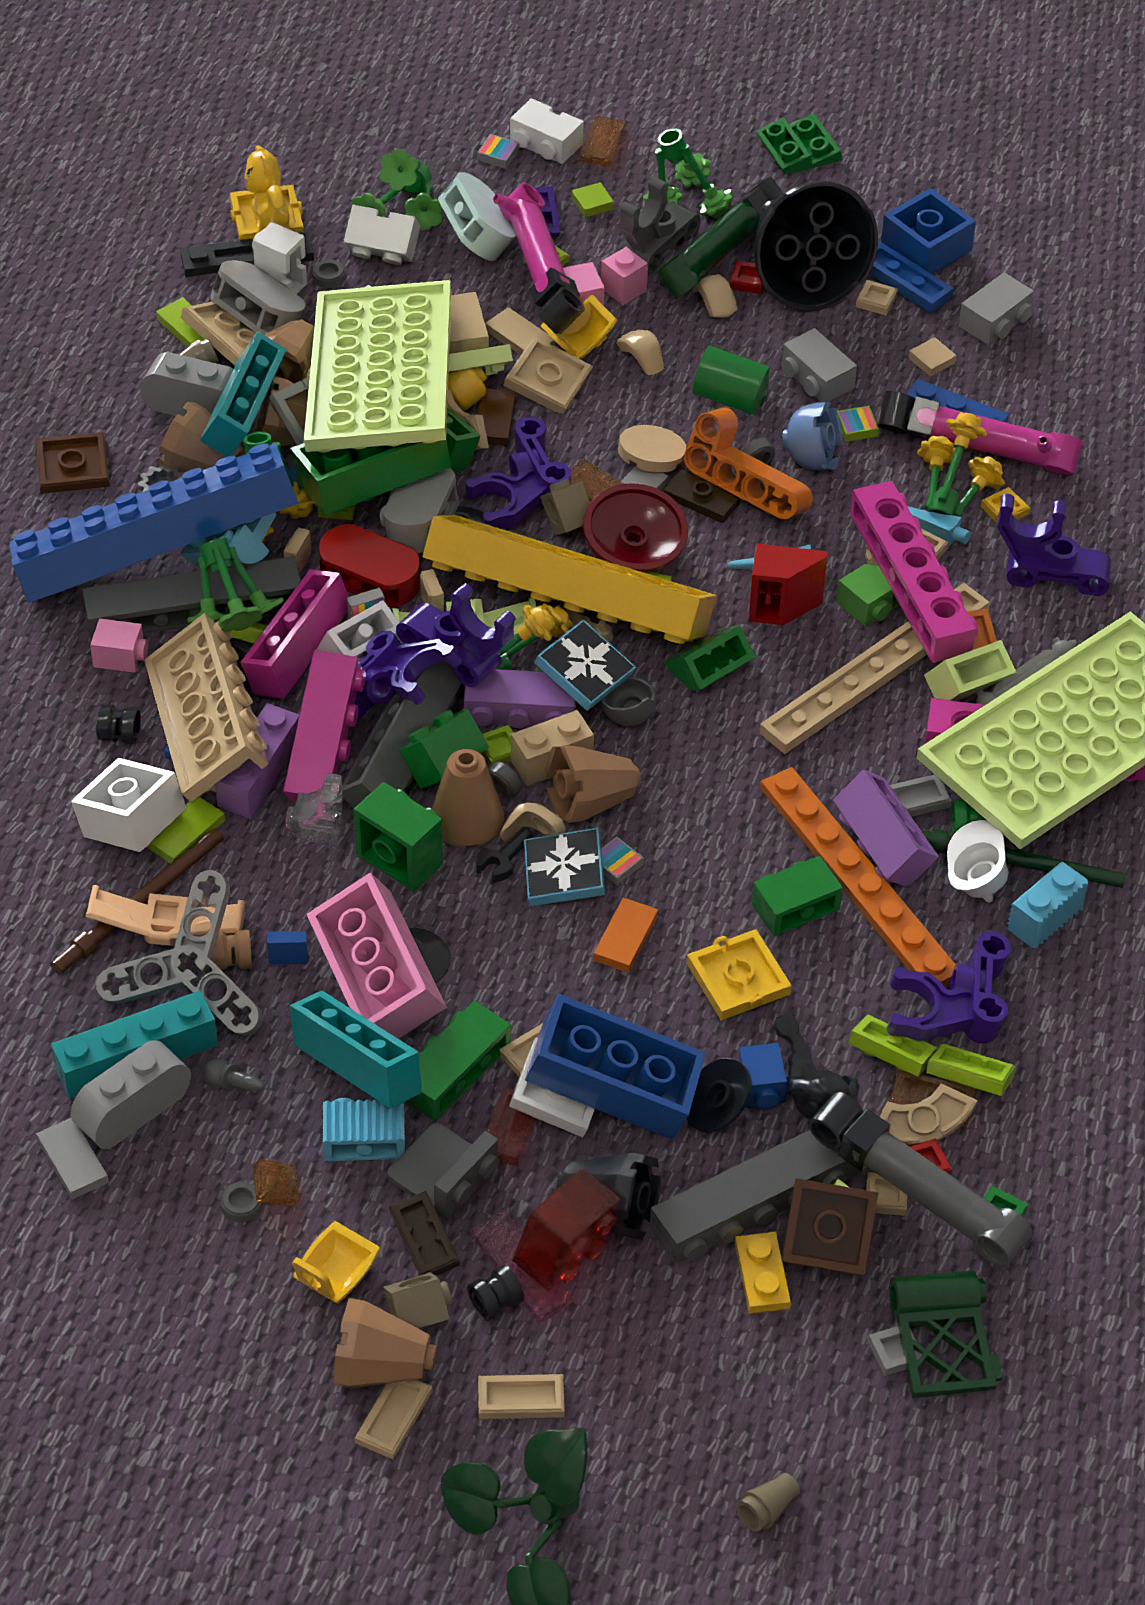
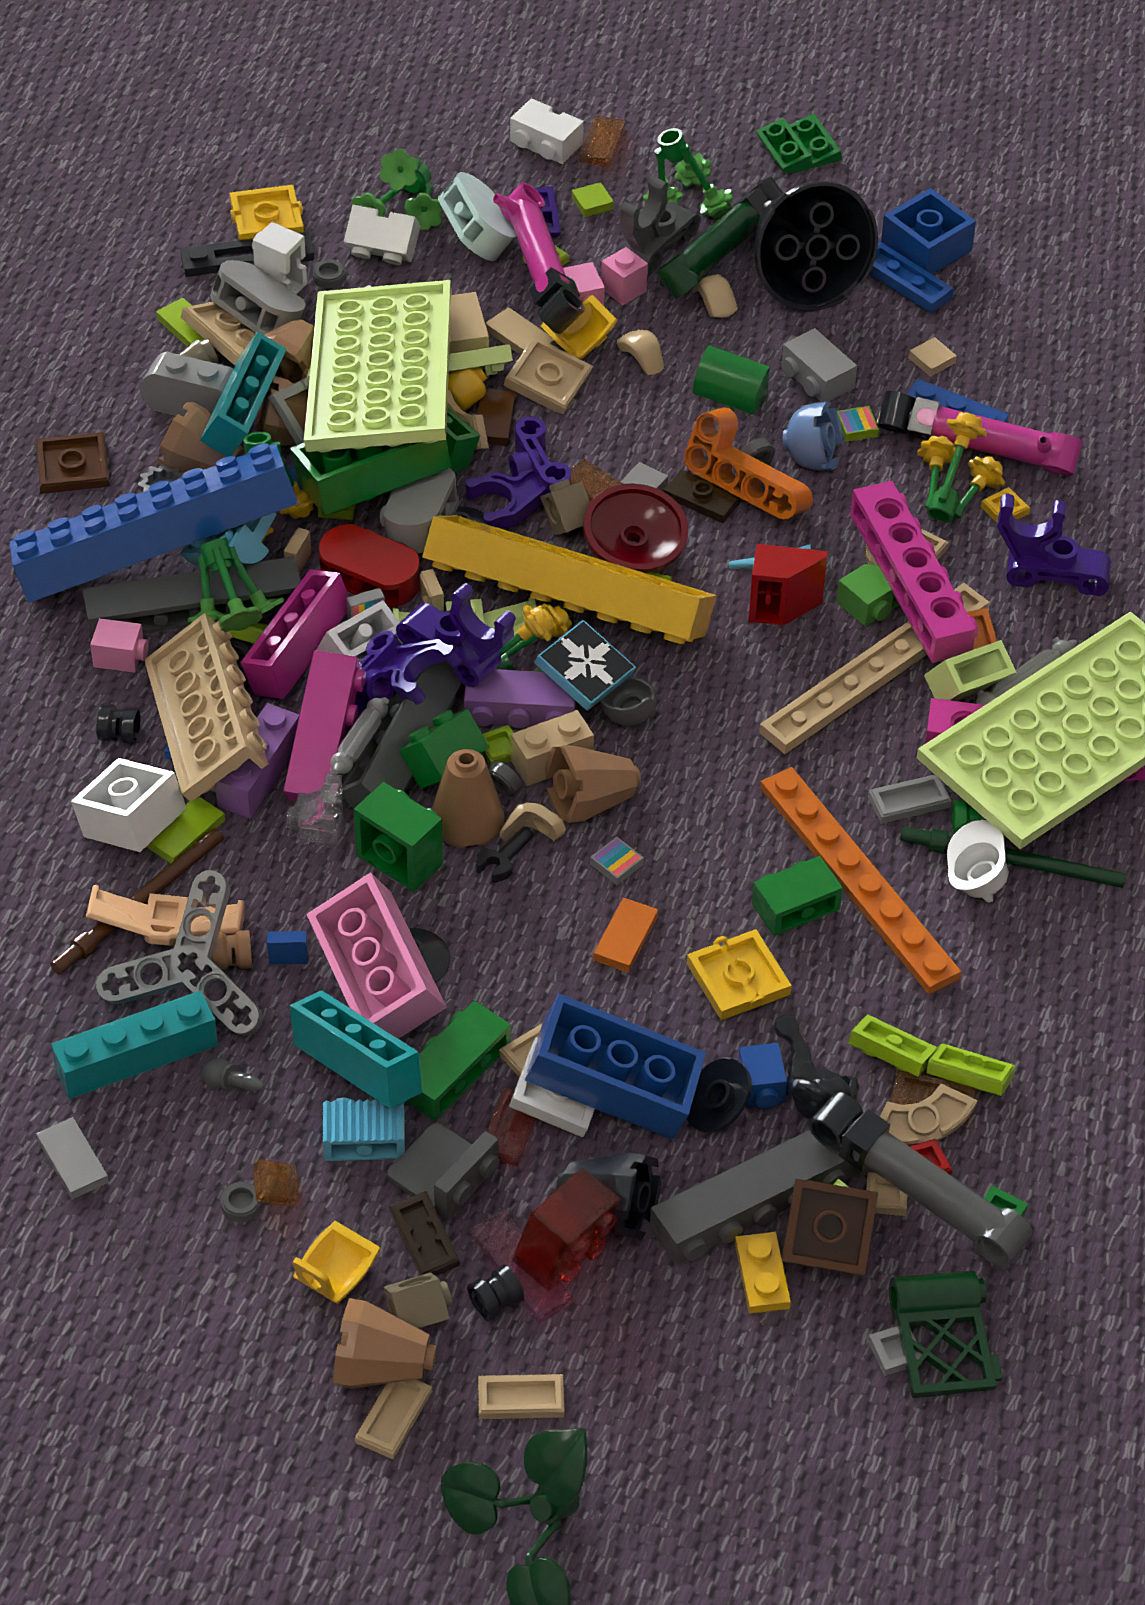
light grey brick [70,1041,191,1149] -> none
yellow animal [244,145,290,233] -> none
tile [477,134,519,169] -> none
tile [524,828,605,906] -> none
tan piece [566,609,613,642] -> none
tan tile [618,425,686,473] -> none
green brick [664,625,755,691] -> none
red tile [729,261,763,294] -> none
dark tan cone [736,1473,800,1532] -> none
medium lavender brick [833,769,939,887] -> none
tan tile [856,280,898,316] -> none
dark purple piece [887,931,1011,1044] -> none
medium azure piece [908,506,971,546] -> none
light grey brick [958,272,1034,345] -> none
medium azure brick [1007,862,1088,948] -> none
none -> light grey wheel [330,697,389,775]

